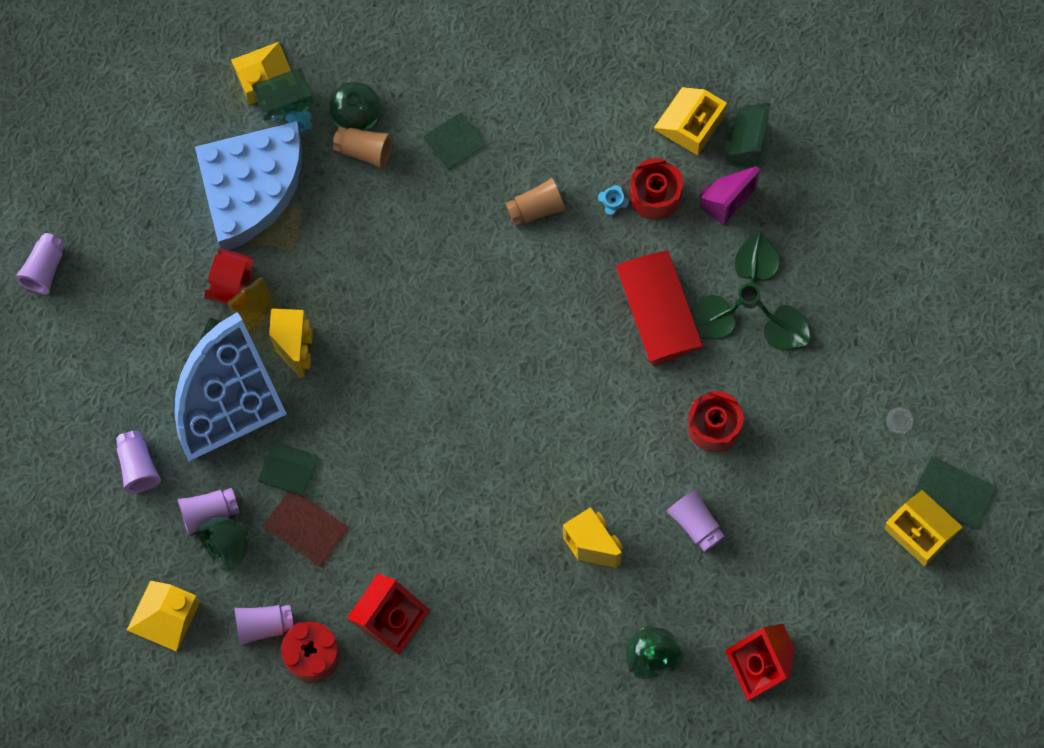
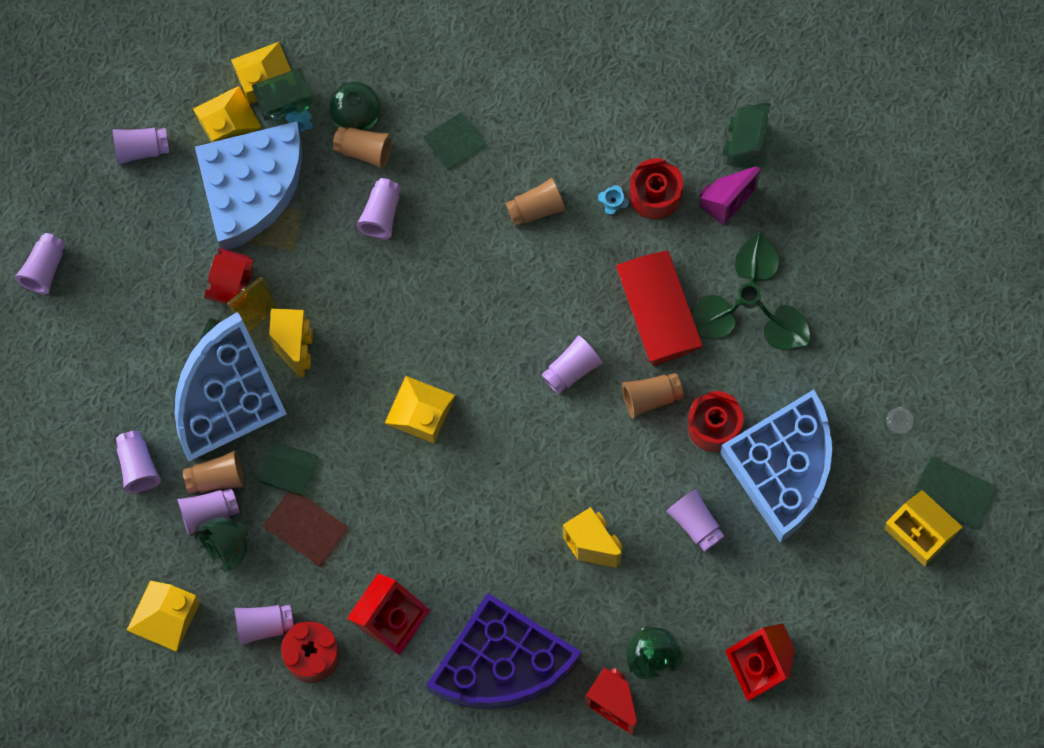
yellow slope [654,87,727,156] -> none
none -> lavender plant [113,128,169,165]
none -> medium nougat plant [183,451,245,494]
none -> yellow slope [193,86,262,143]
none -> lavender plant [356,178,401,240]
none -> yellow slope [385,376,455,443]
none -> dark purple brick [426,593,582,709]
none -> lavender plant [542,335,603,395]
none -> red slope [586,667,637,736]
none -> medium nougat plant [622,373,683,418]
none -> light blue brick [721,390,832,543]

